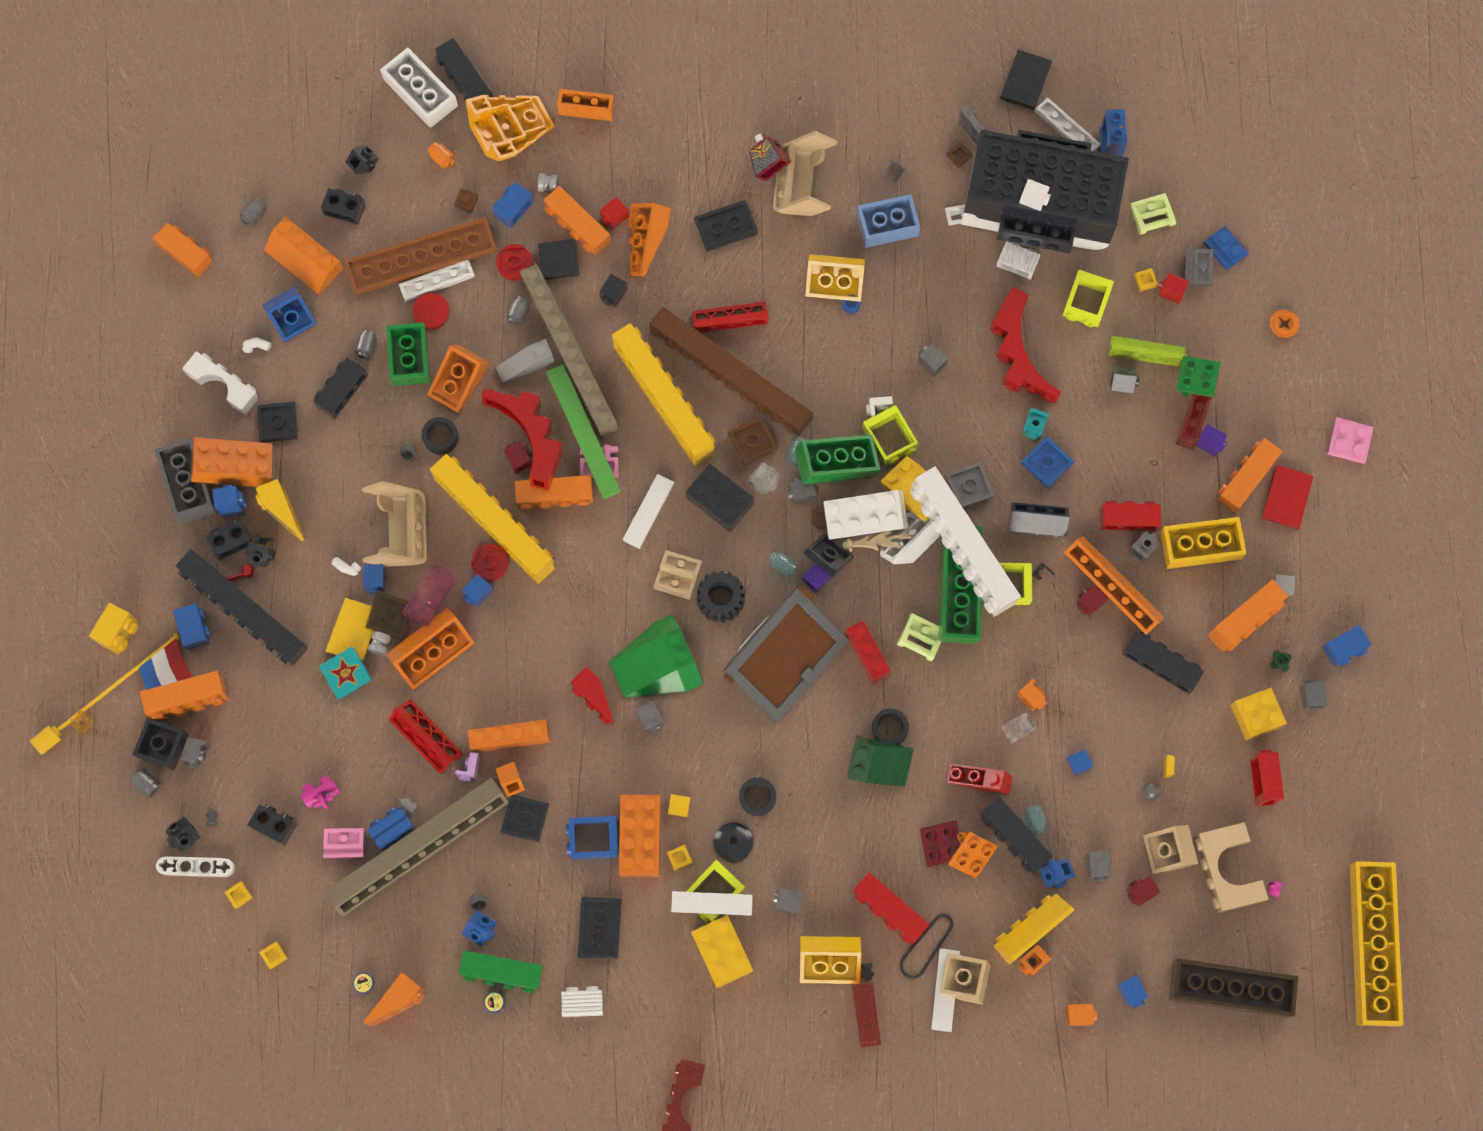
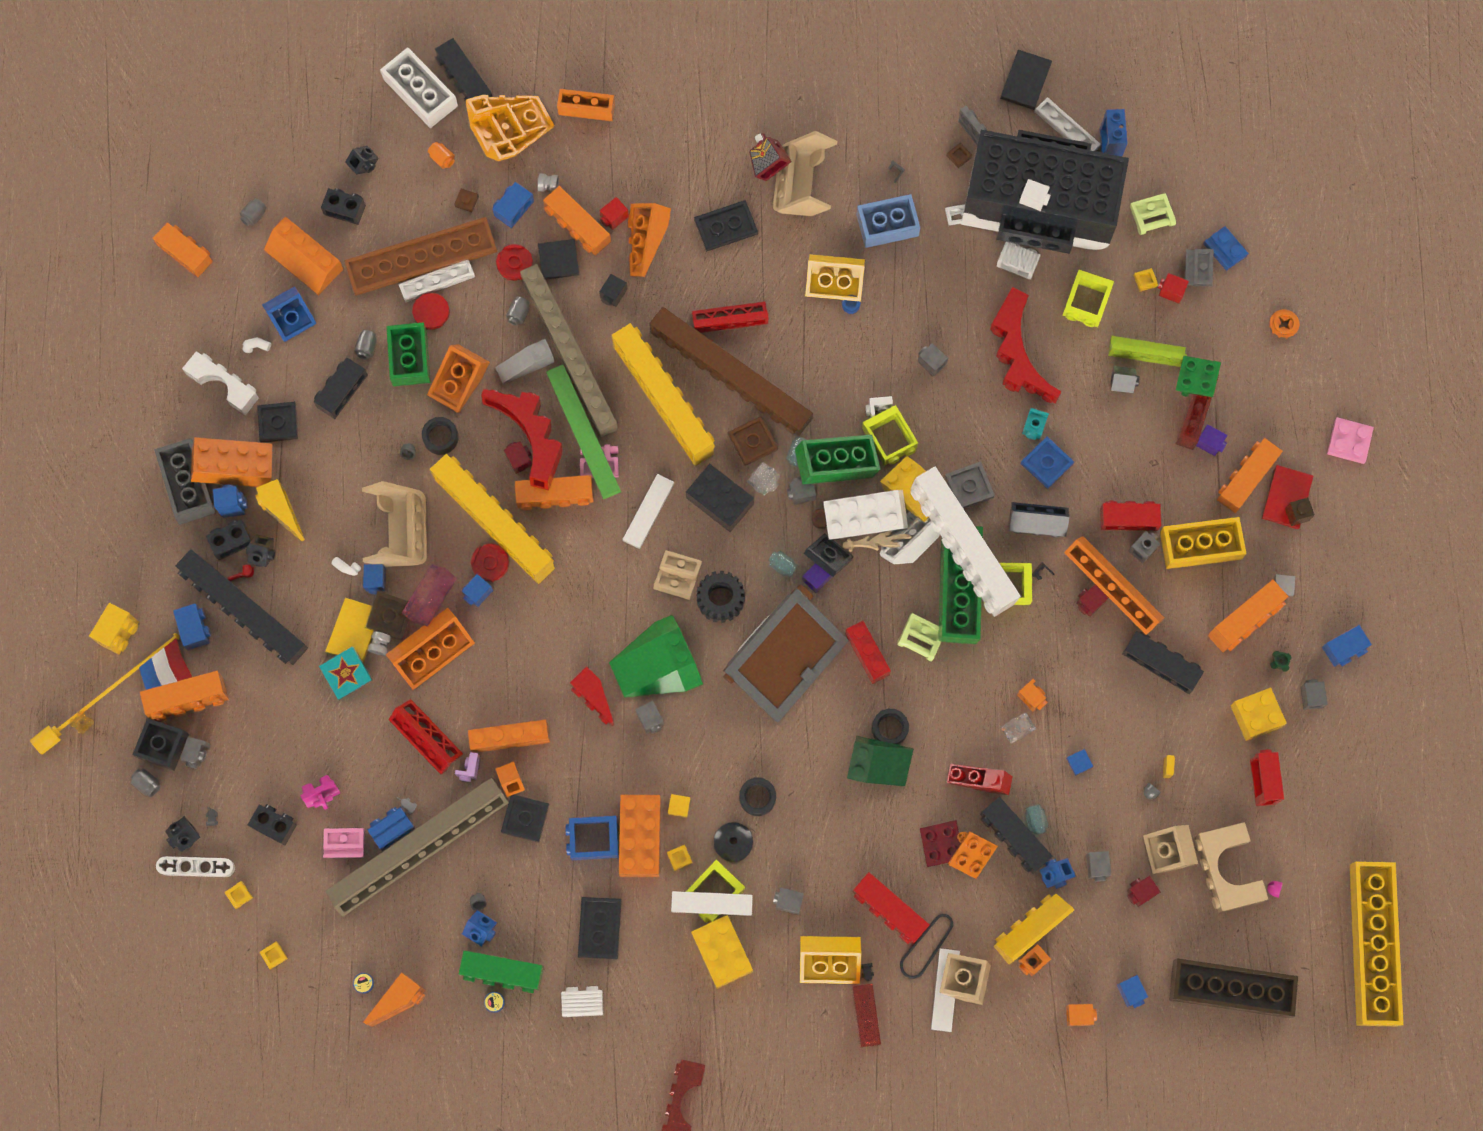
none -> dark brown brick [1285,498,1315,526]

